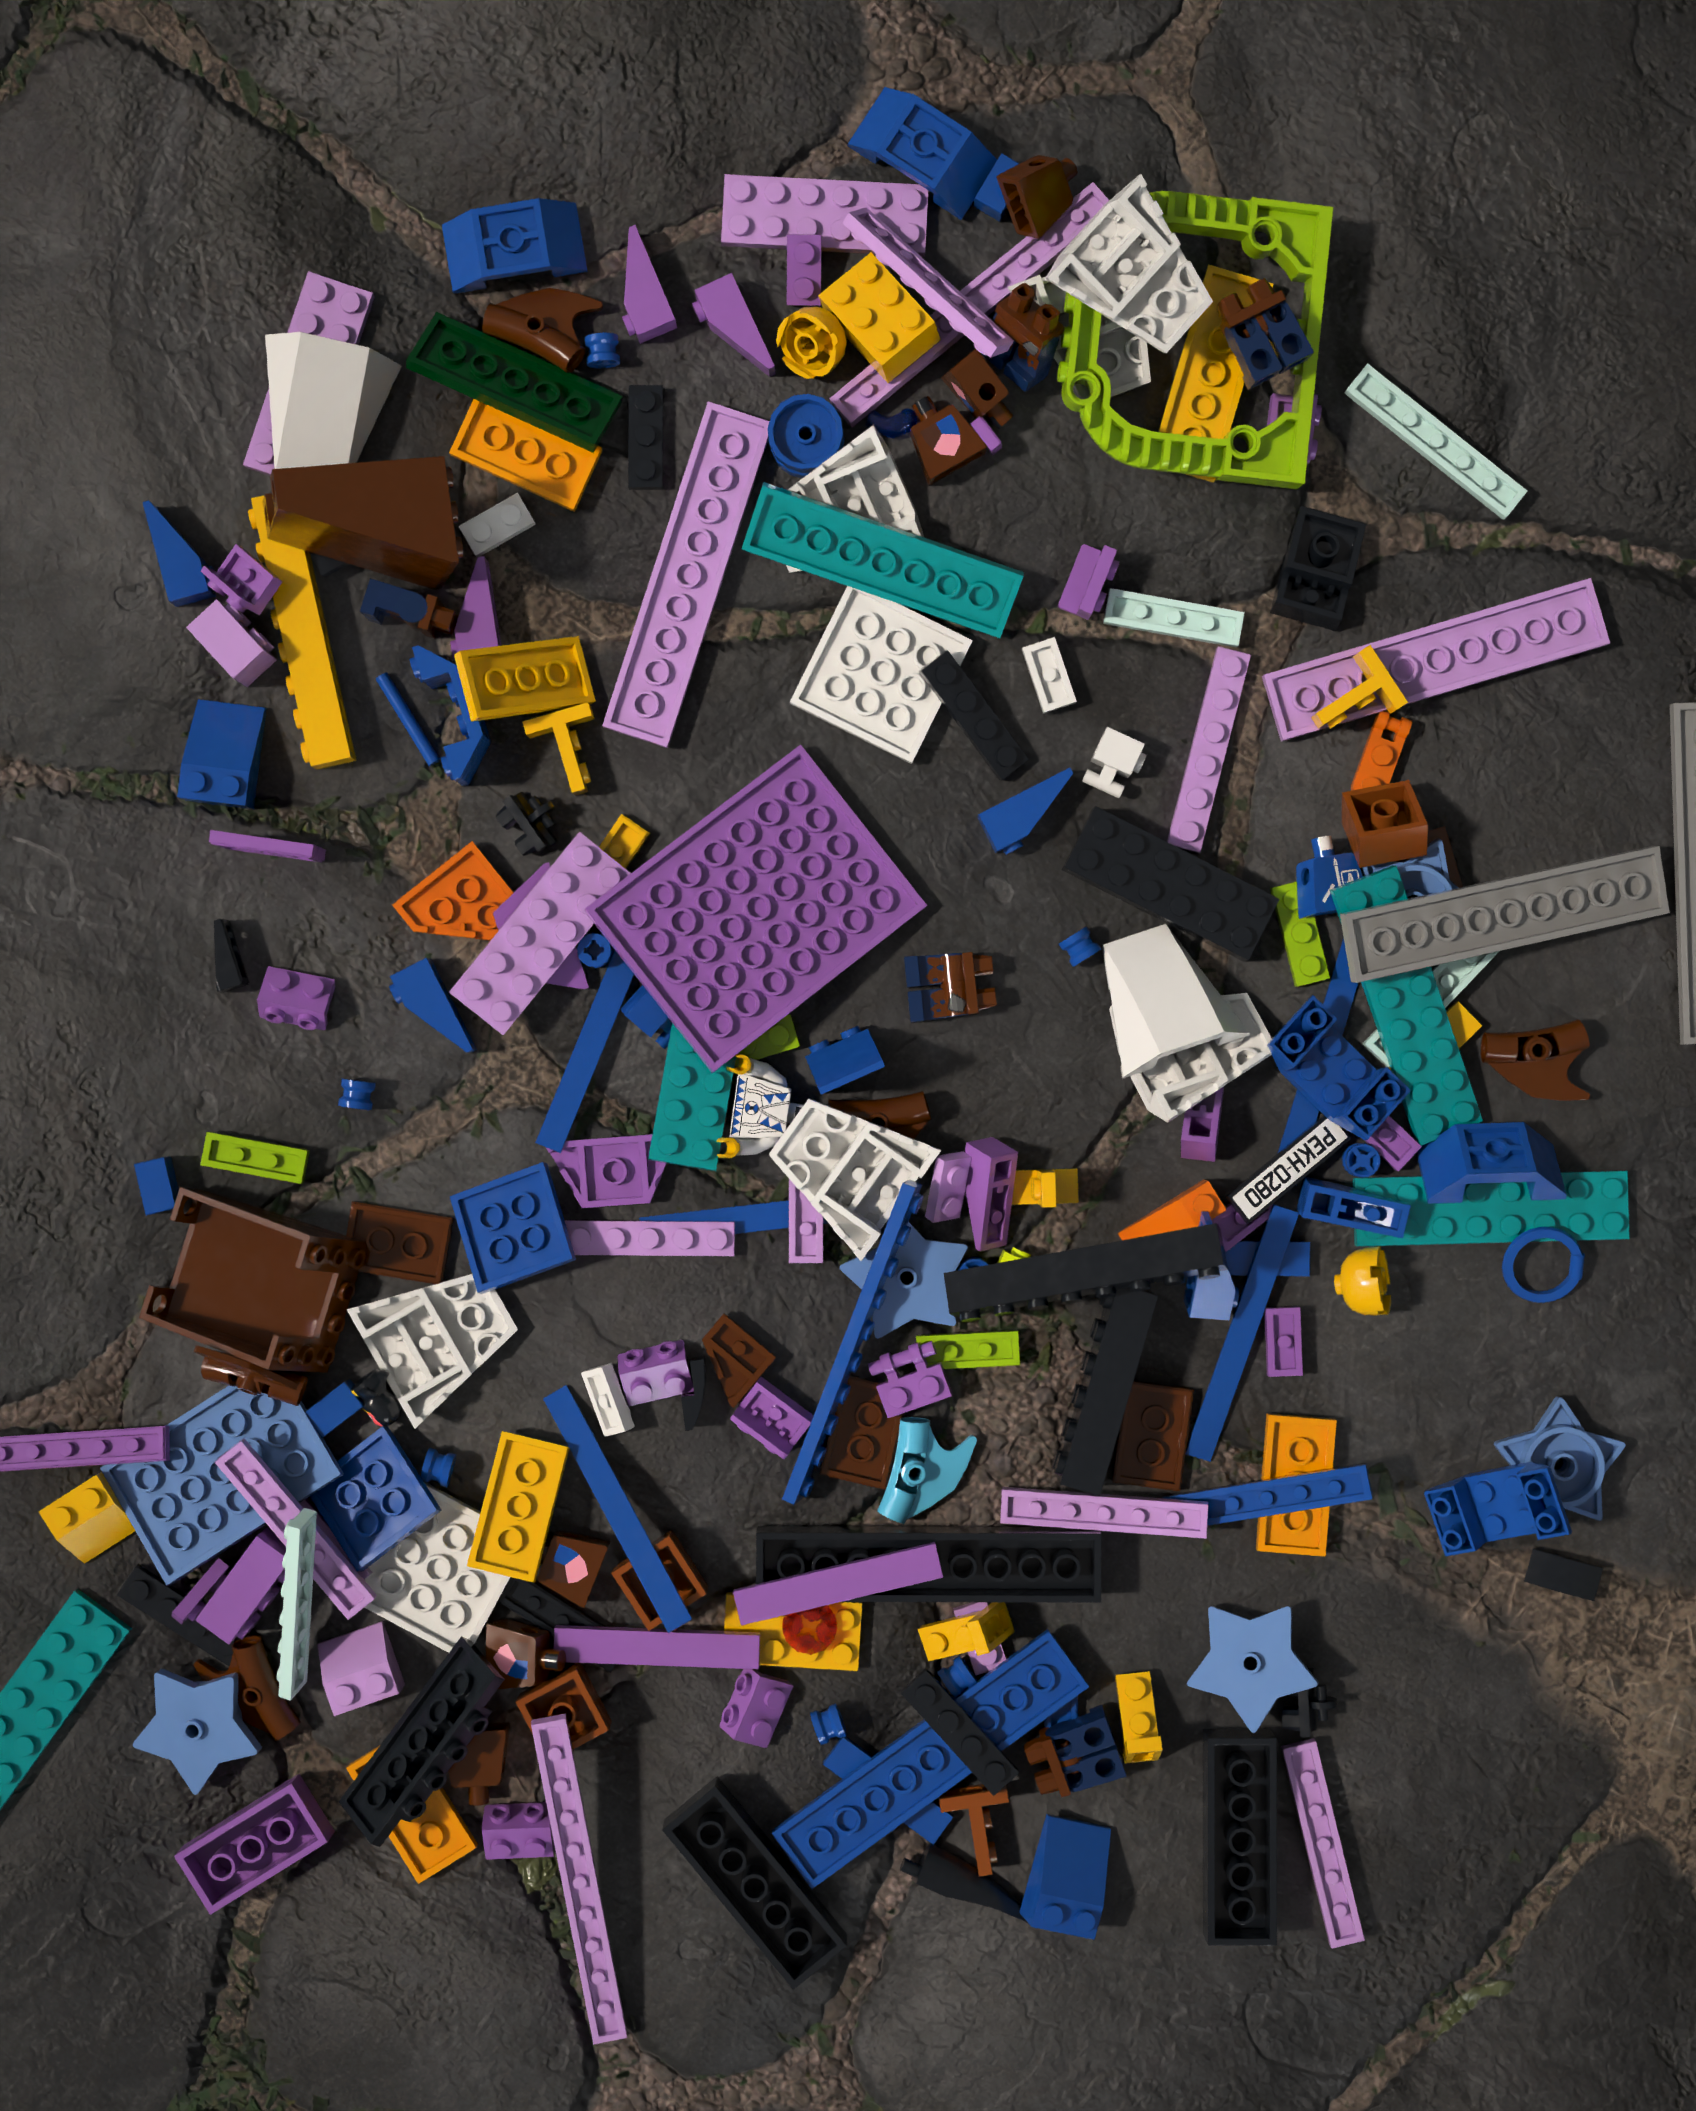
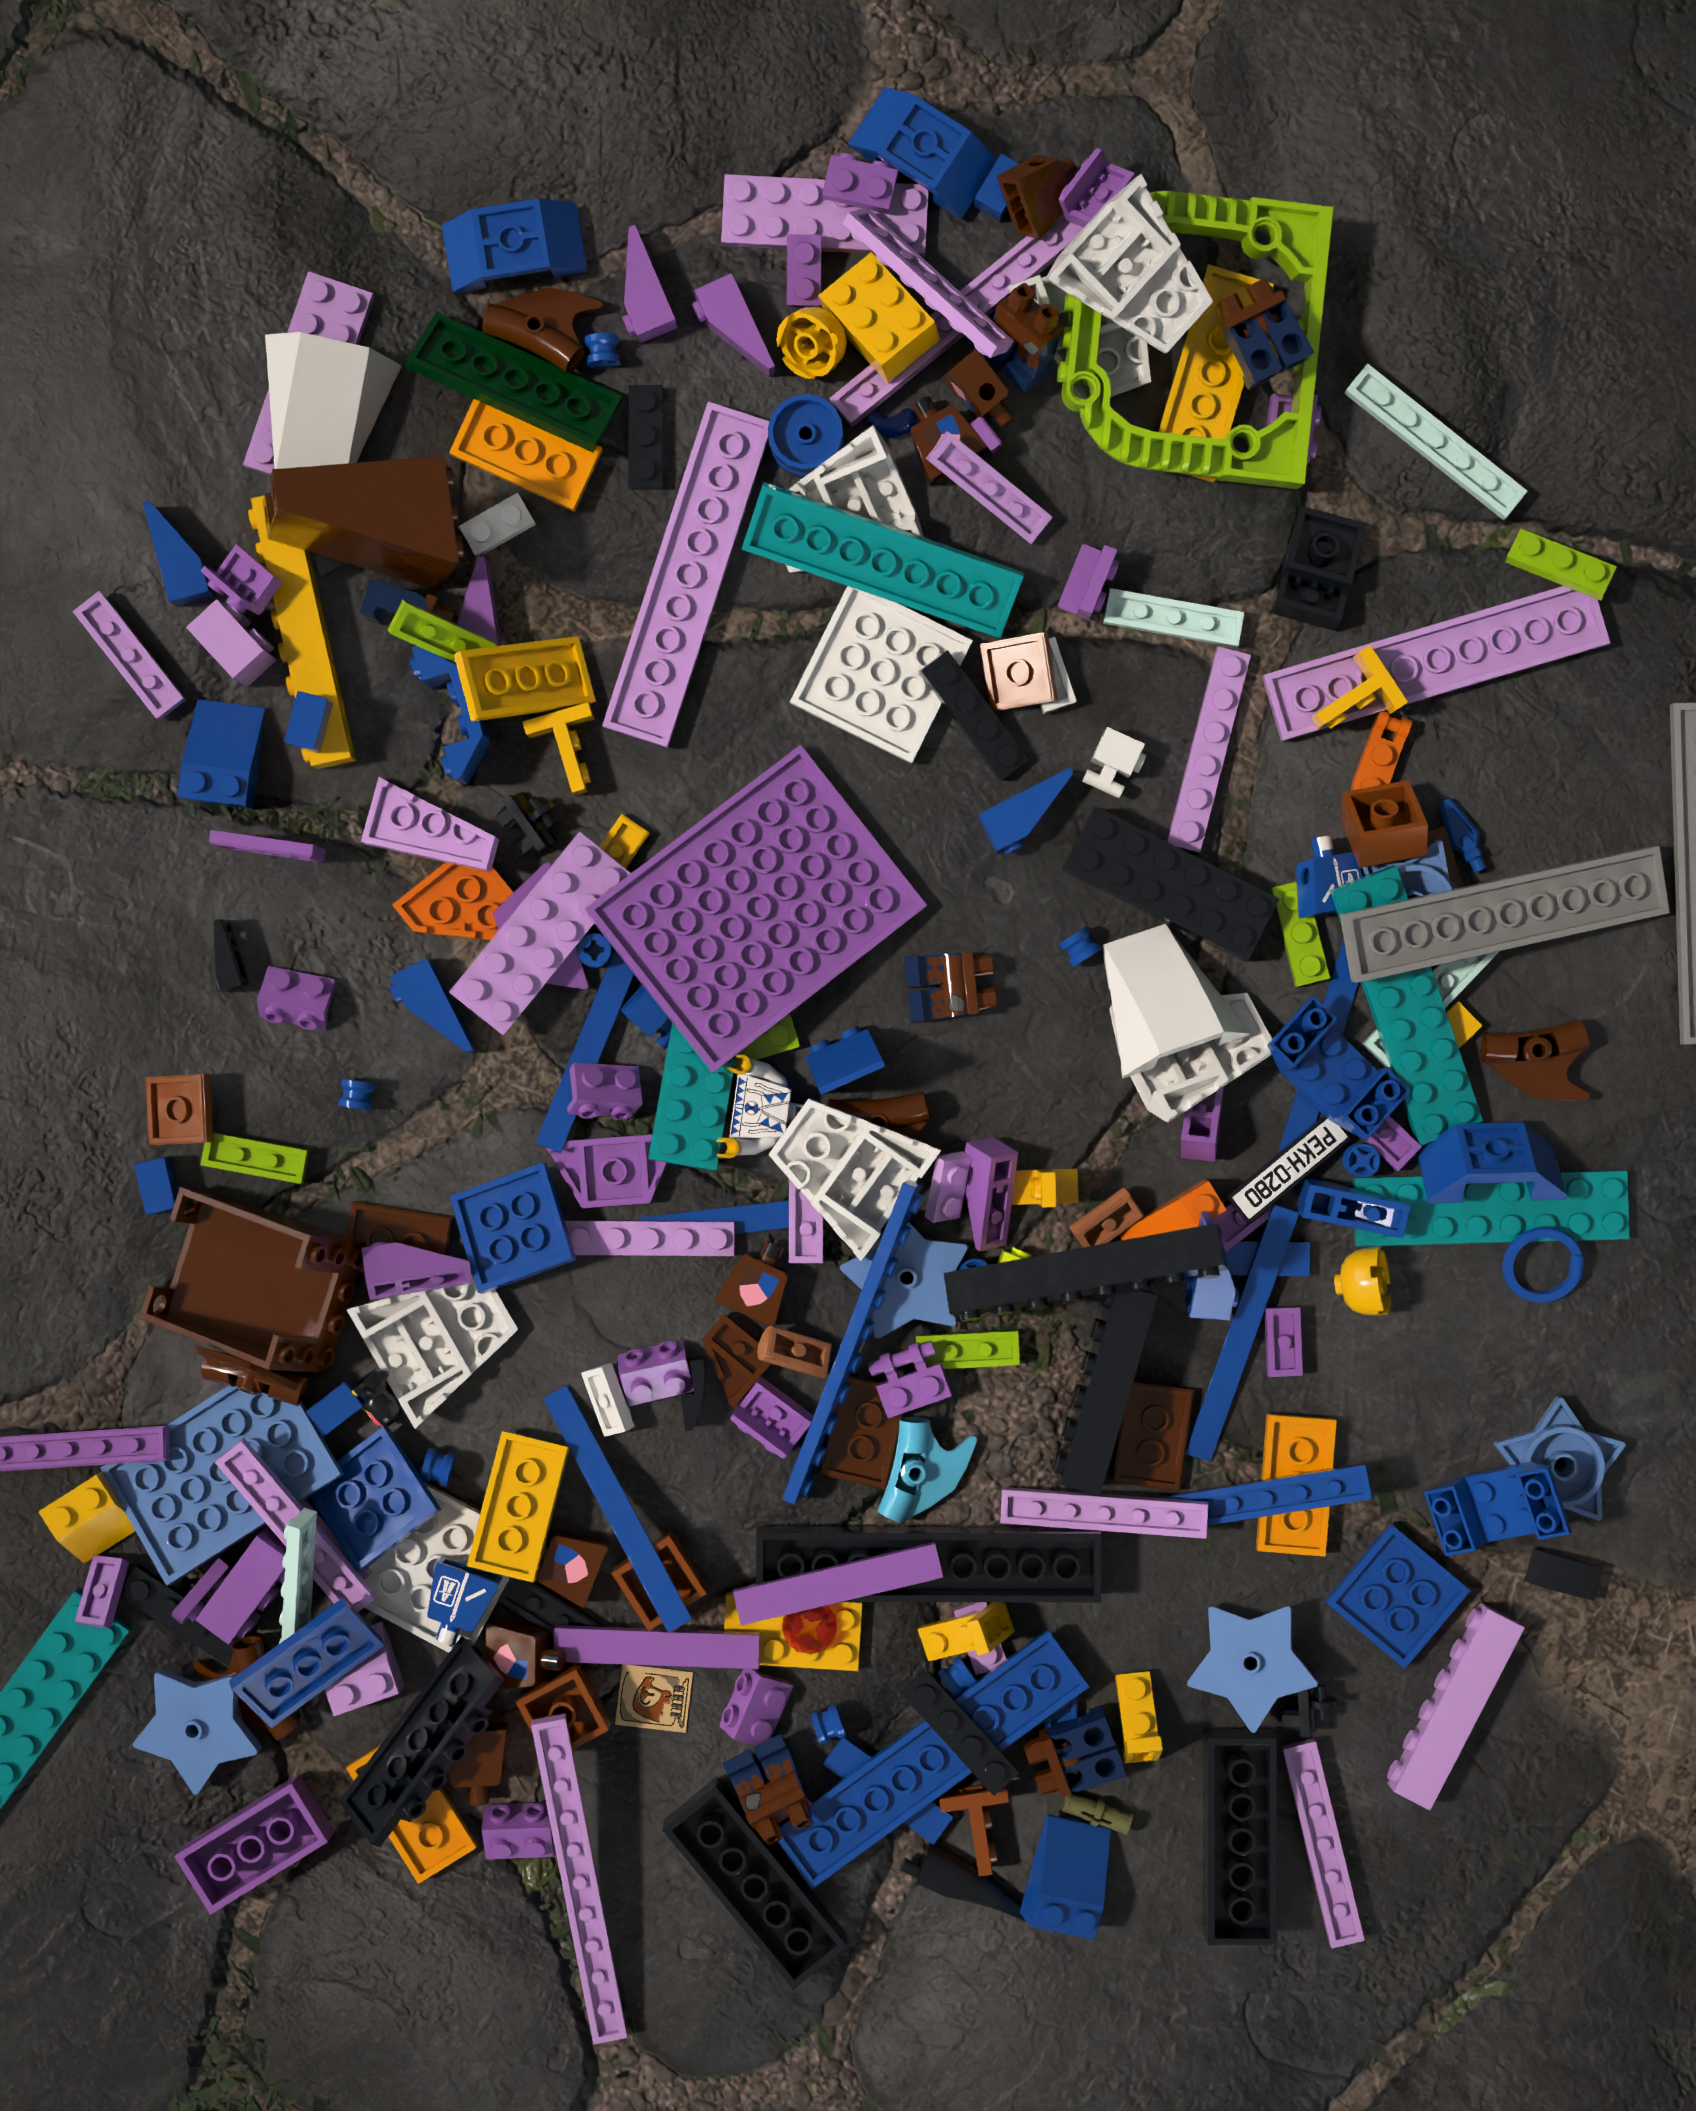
blue bar [376,672,440,766] -> none
none -> lavender plate [72,591,186,721]
none -> medium lavender plate [75,1555,129,1629]
none -> dark orange plate [145,1074,213,1145]
none -> blue plate [229,1598,385,1728]
none -> blue piece [284,691,333,753]
none -> lavender wing [361,777,499,872]
none -> medium lavender slope [362,1242,473,1300]
none -> lime plate [387,599,497,664]
none -> blue torso [427,1556,503,1645]
none -> medium lavender bracket [567,1063,643,1120]
none -> tan sticker [615,1664,693,1733]
none -> reddish brown torso [714,1240,789,1326]
none -> hips [722,1734,813,1845]
none -> nougat brick [757,1325,832,1378]
none -> medium lavender bracket [822,153,898,214]
none -> lavender plate [926,431,1052,544]
none -> tile [980,632,1058,712]
none -> medium lavender bracket [1059,148,1136,228]
none -> olive pin [1062,1792,1133,1835]
none -> nougat brick [1068,1187,1144,1247]
none -> blue plate [1324,1523,1471,1669]
none -> lavender brick [1387,1603,1525,1810]
none -> blue piece [1438,798,1487,873]
none -> lime plate [1505,528,1617,601]

